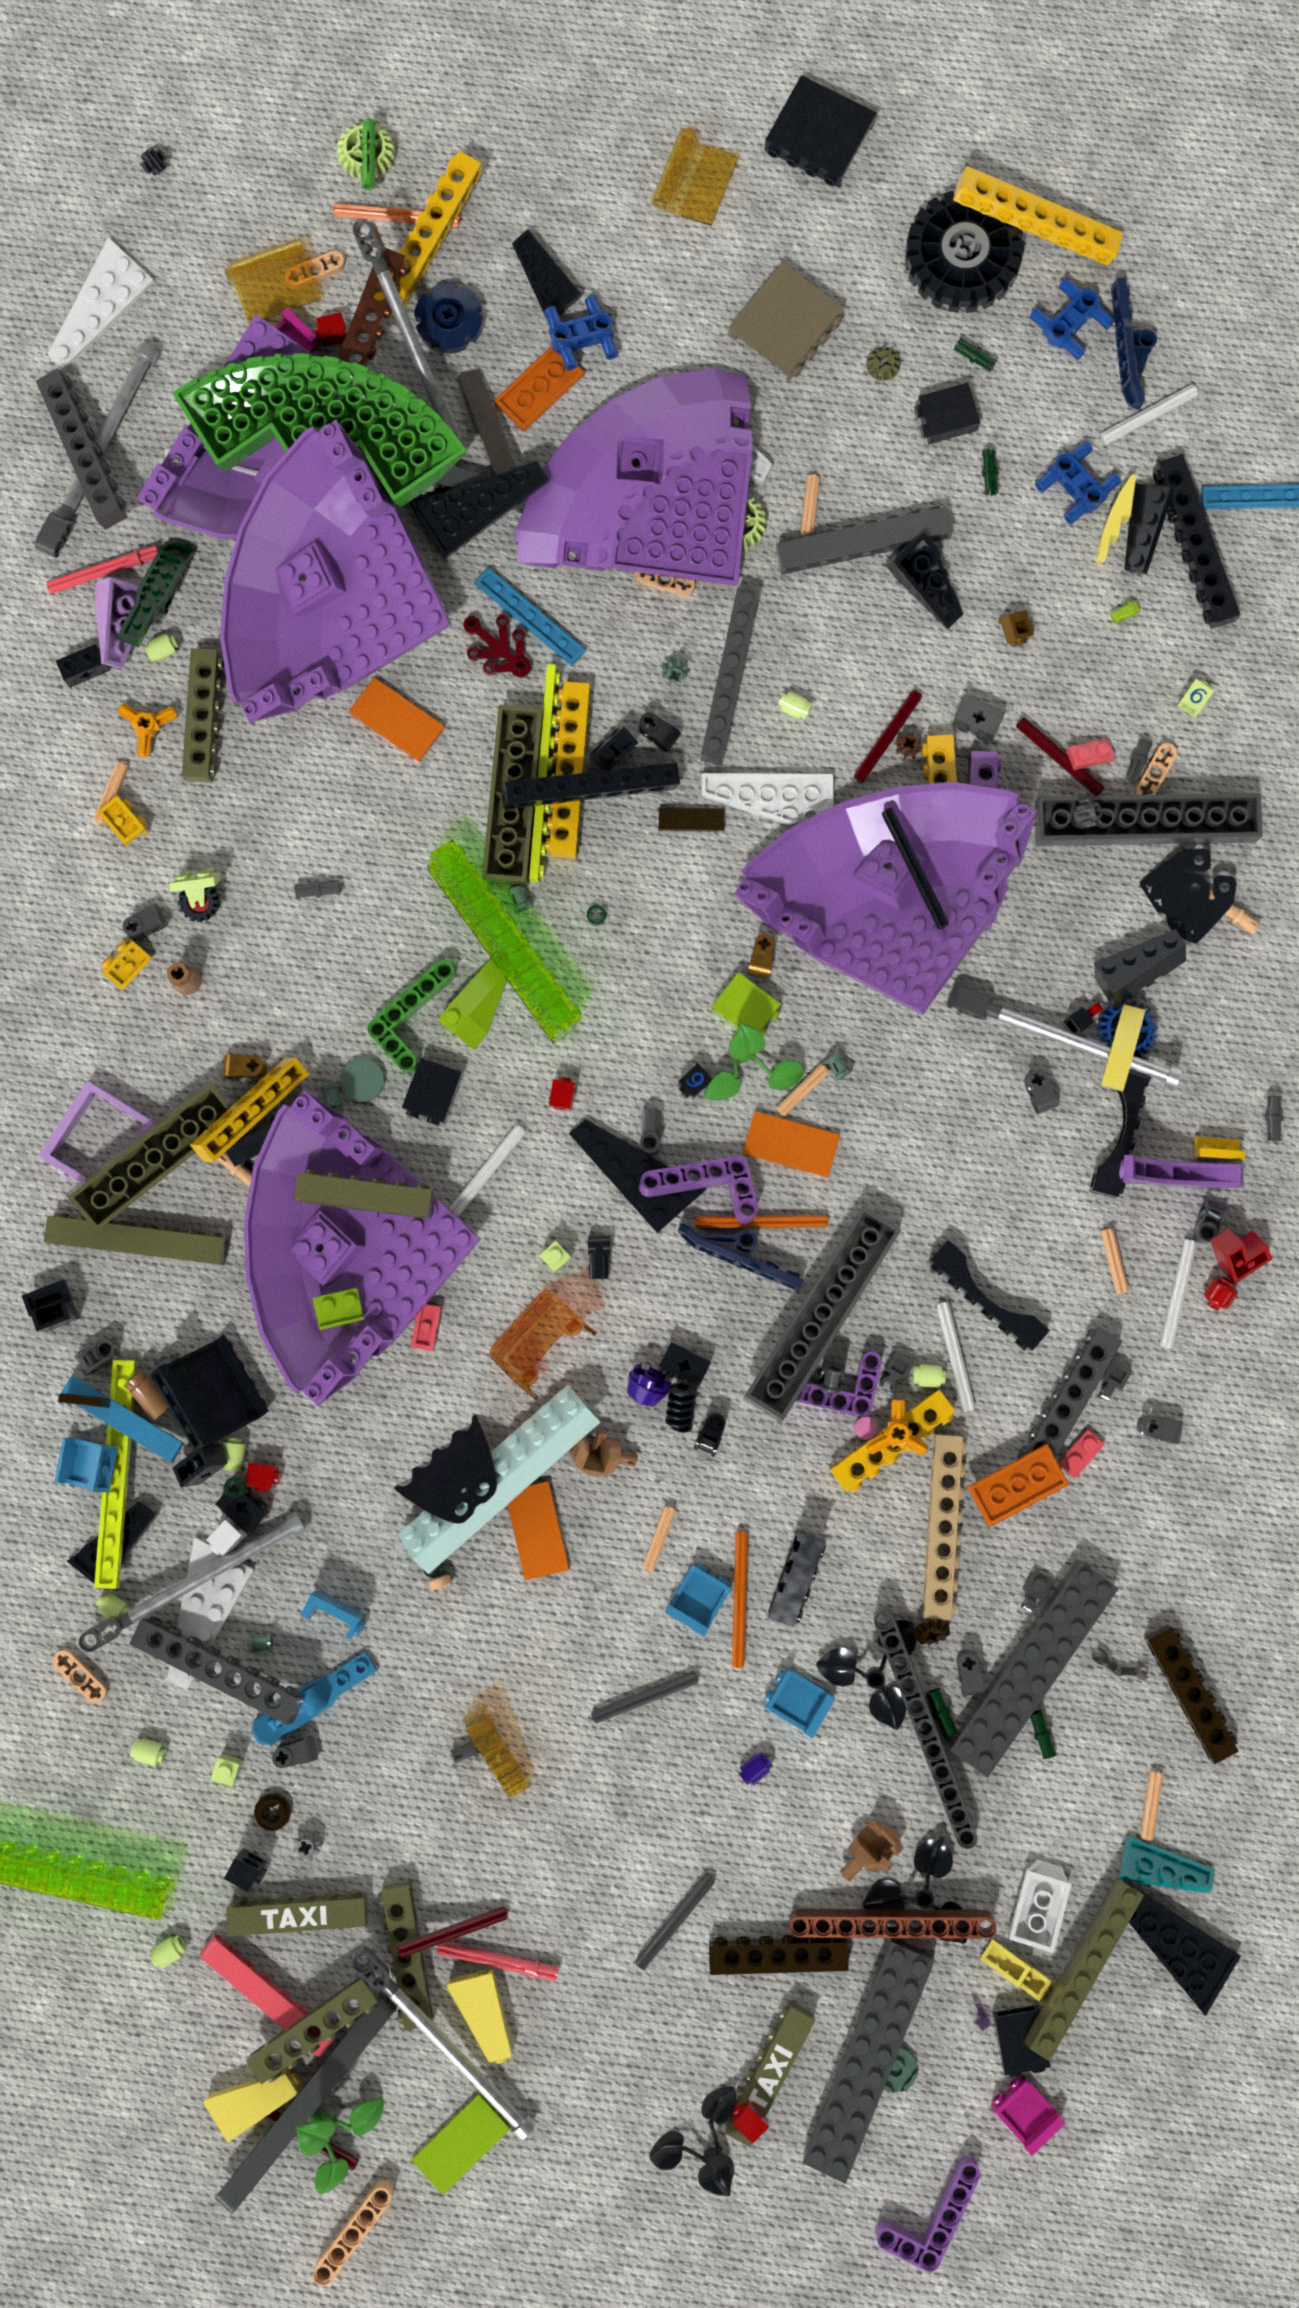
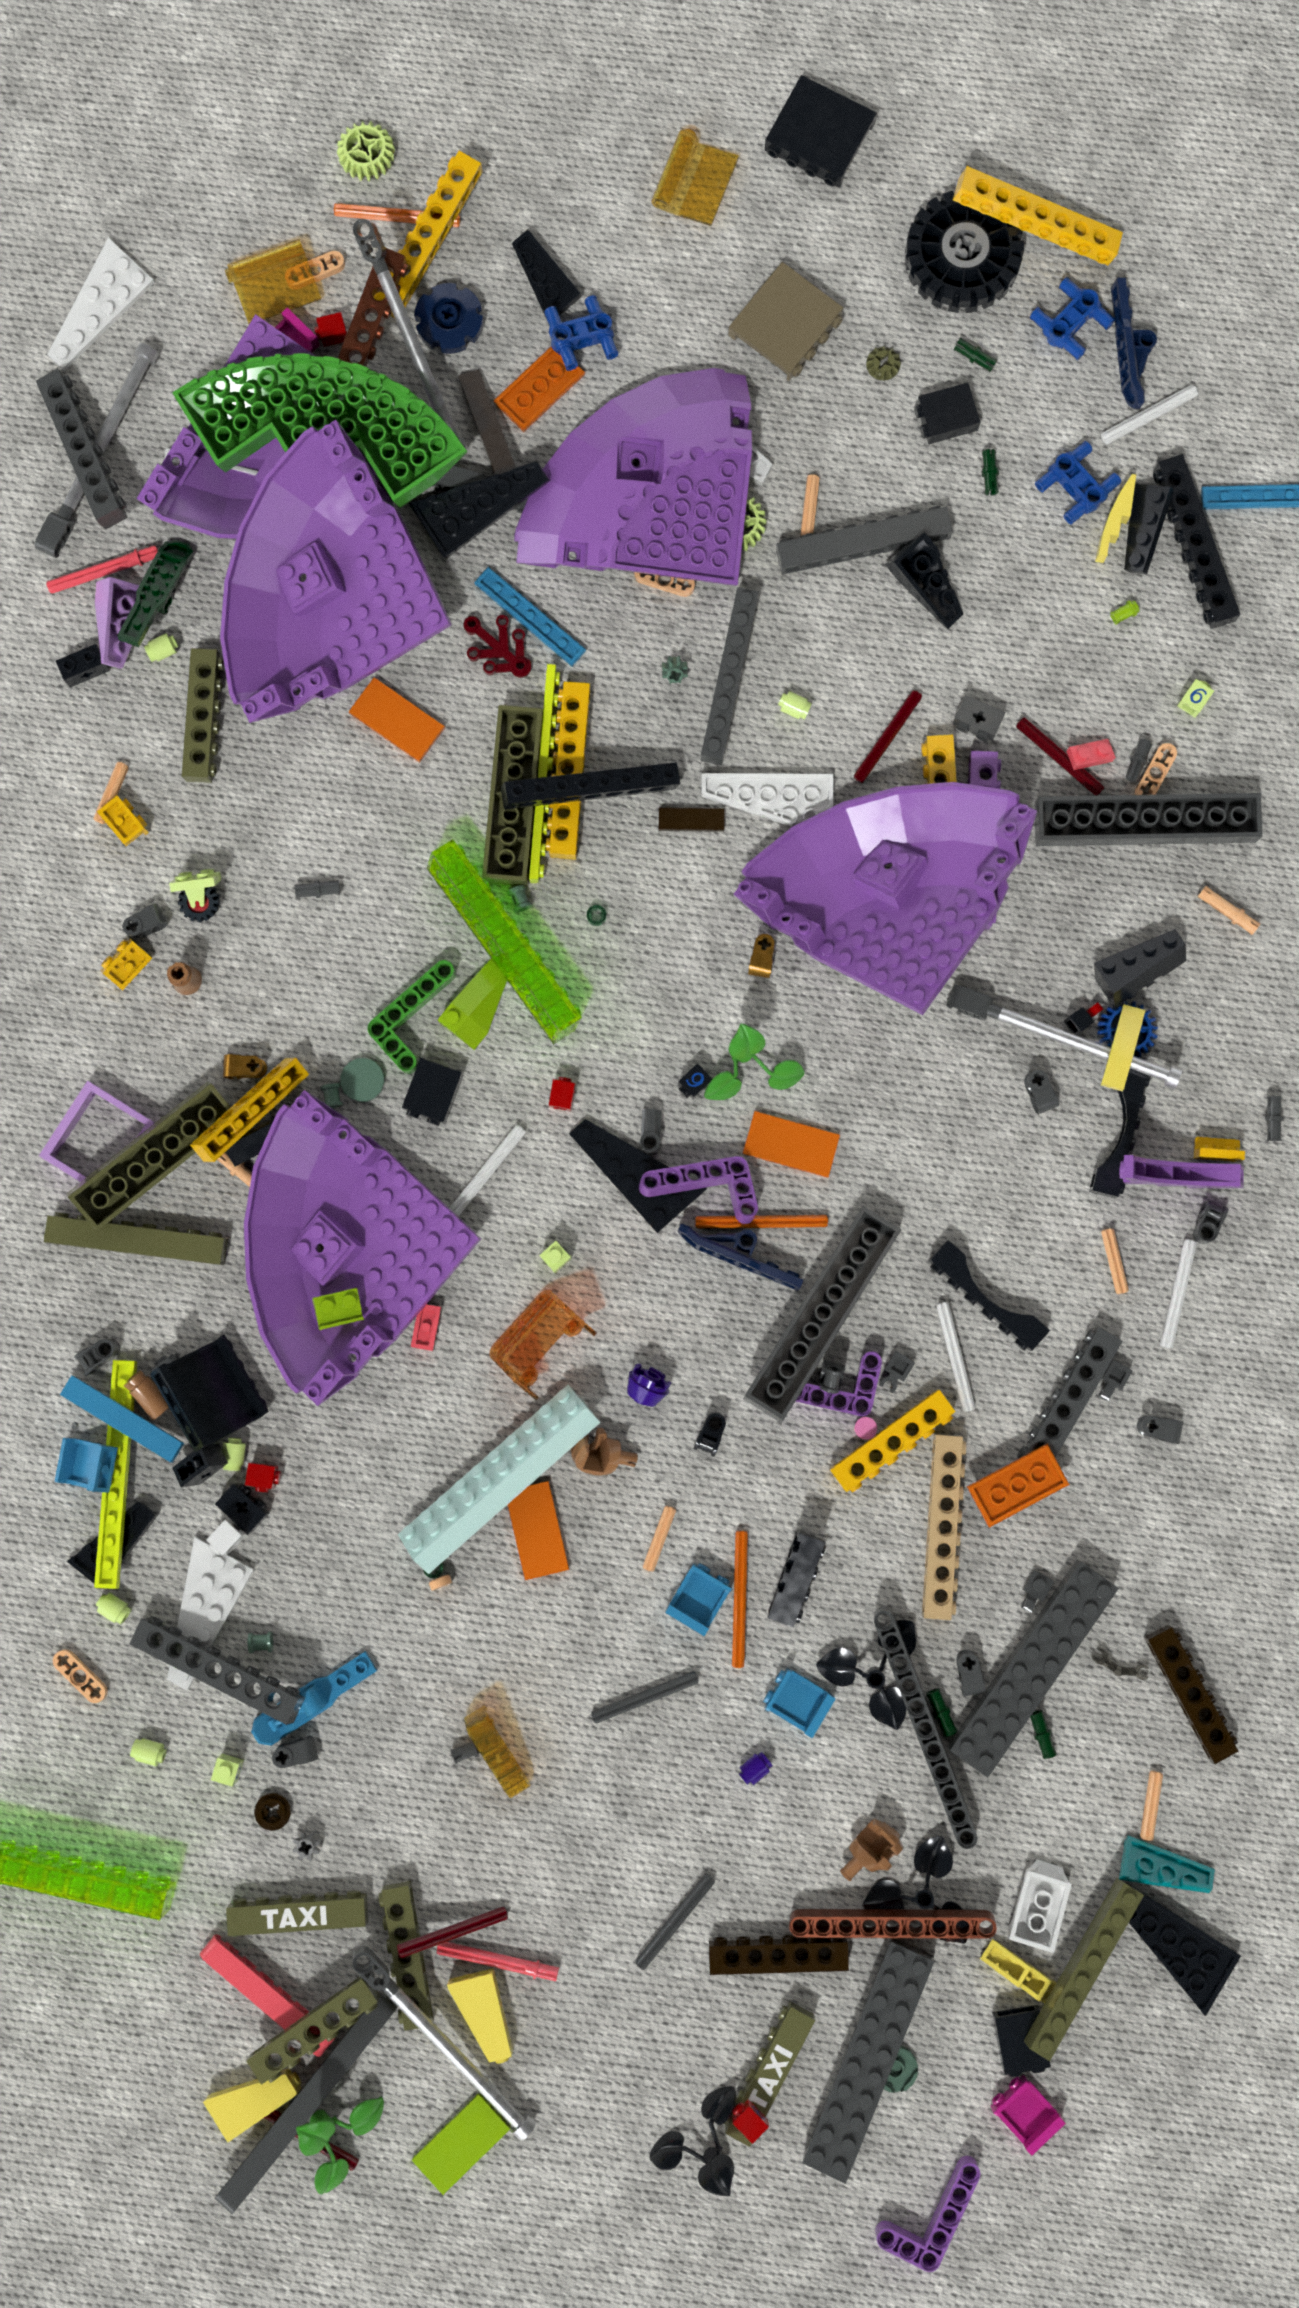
black plate [22,1279,79,1332] -> none
dark brown tile [58,1393,110,1408] -> none
flat silver piece [79,1511,307,1652] -> none
light orange bush [118,703,178,758] -> none
black gear [140,147,167,176] -> none
yellowish green brick [150,1935,187,1969] -> none
clear green bush [224,1477,246,1498] -> none
black brick [224,1848,267,1892] -> none
olive brick [294,1170,435,1220] -> none
dark azure panel [300,1590,366,1640] -> none
light nougat beam [312,2180,394,2286] -> none
bright green pin [360,119,377,190] -> none
black piece [394,1415,497,1524] -> none
black brick [588,725,639,771] -> none
black piece [588,1235,611,1279] -> none
black piece [639,712,681,752] -> none
black brick [659,1342,711,1386] -> none
black piece [665,1382,698,1433] -> none
lime brick [711,972,781,1036] -> none
light nougat axle [776,1064,829,1117] -> none
sand green bush [825,1052,853,1081] -> none
light orange bush [866,1400,929,1456] -> none
black axle [882,808,949,929] -> none
reddish brown gear [895,732,922,760] -> none
yellowish green brick [913,1364,946,1388] -> none
dark brown gear [913,1619,950,1646] -> none
clear purple hand [972,1995,990,2031] -> none
pearl gold brick [998,610,1034,647] -> none
coral plate [1058,1429,1105,1478] -> none
dark grey gear [1074,799,1102,828] -> none
black piece [1140,848,1237,943] -> none
red head [1204,1276,1238,1311] -> none
red brick [1210,1228,1273,1284] -> none

